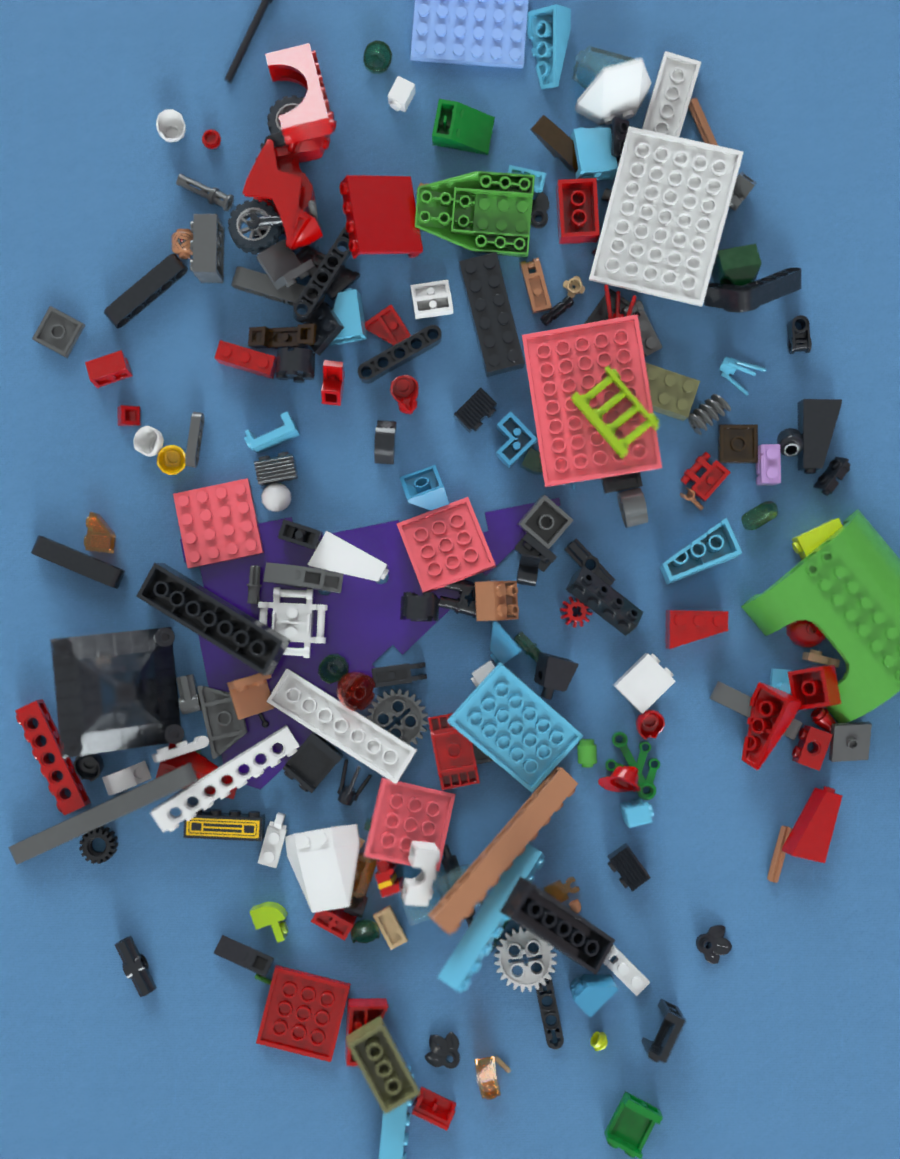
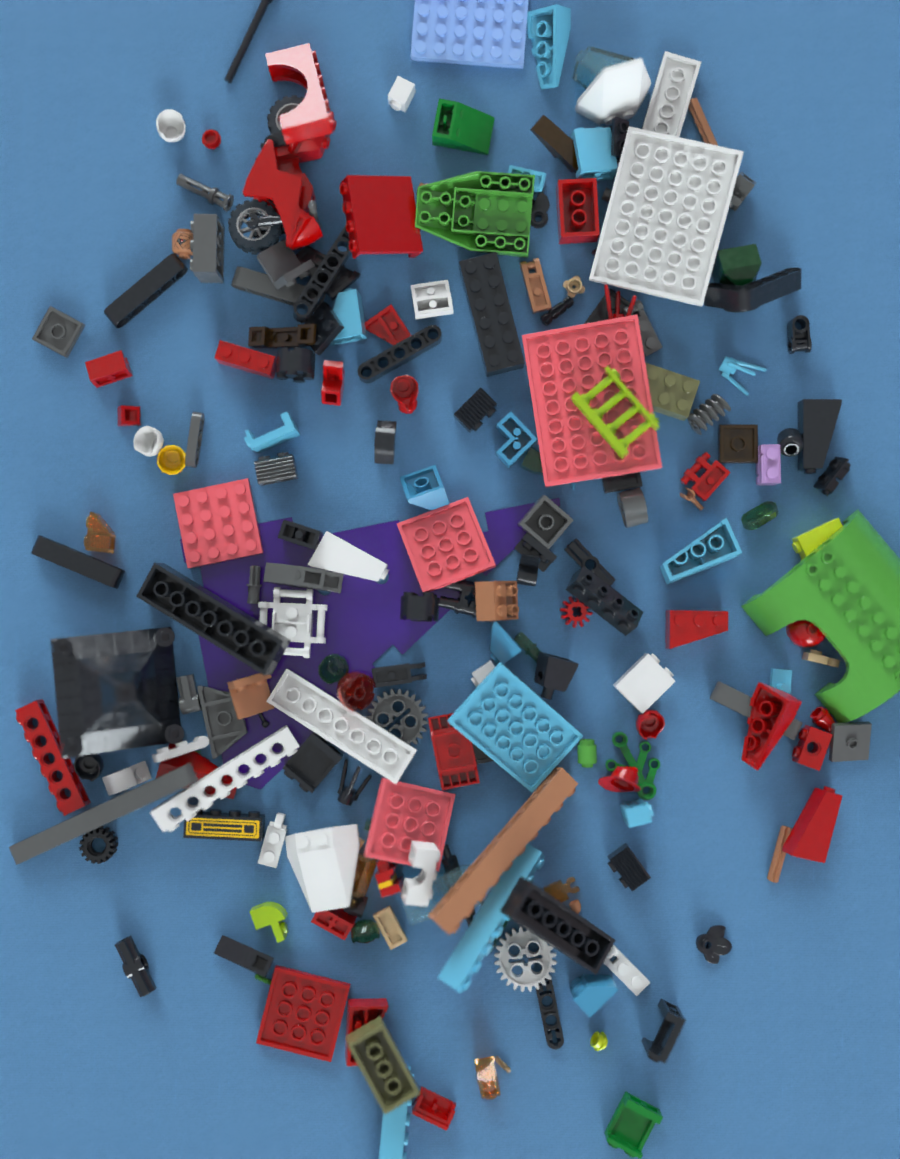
white hair [261,483,291,512] -> none
clear green hair [363,40,393,74] -> none
black plate [425,1032,460,1069] -> none
red brick [788,665,842,710] -> none

